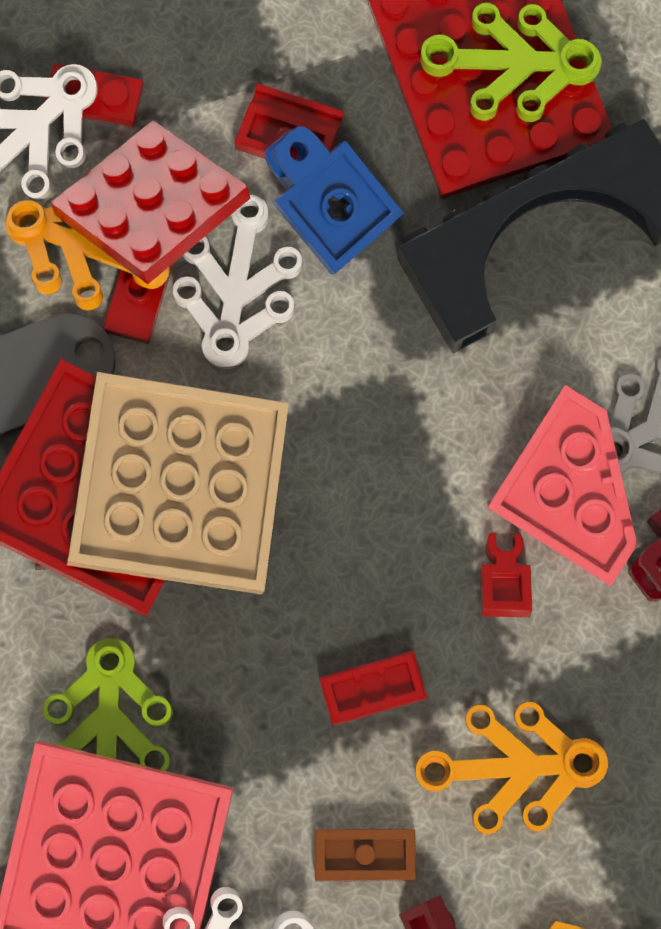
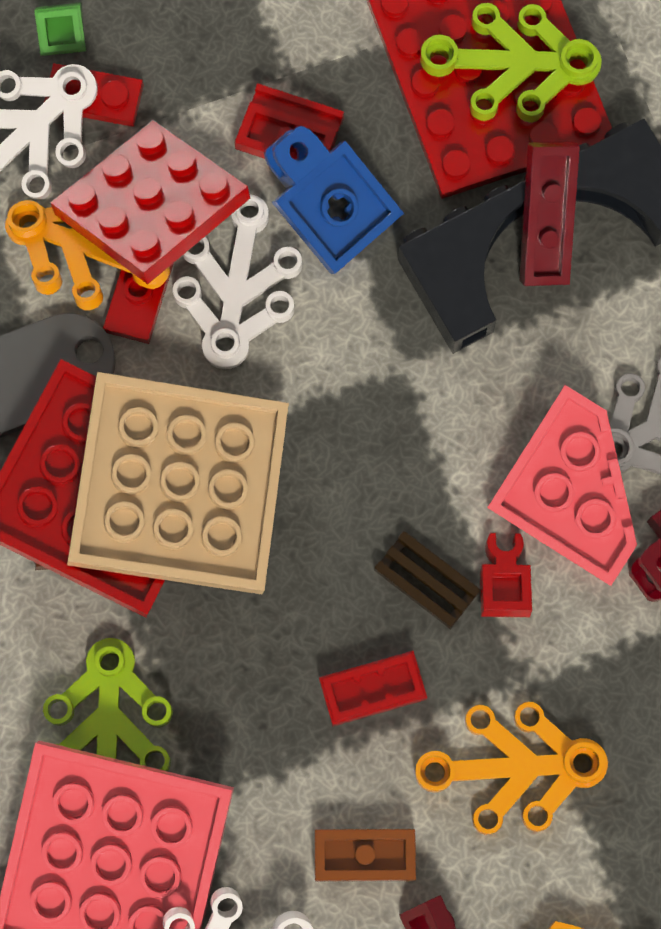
none -> bright green slope [34,3,86,56]
none -> dark brown tile [374,531,481,630]
none -> dark red plate [519,142,580,286]

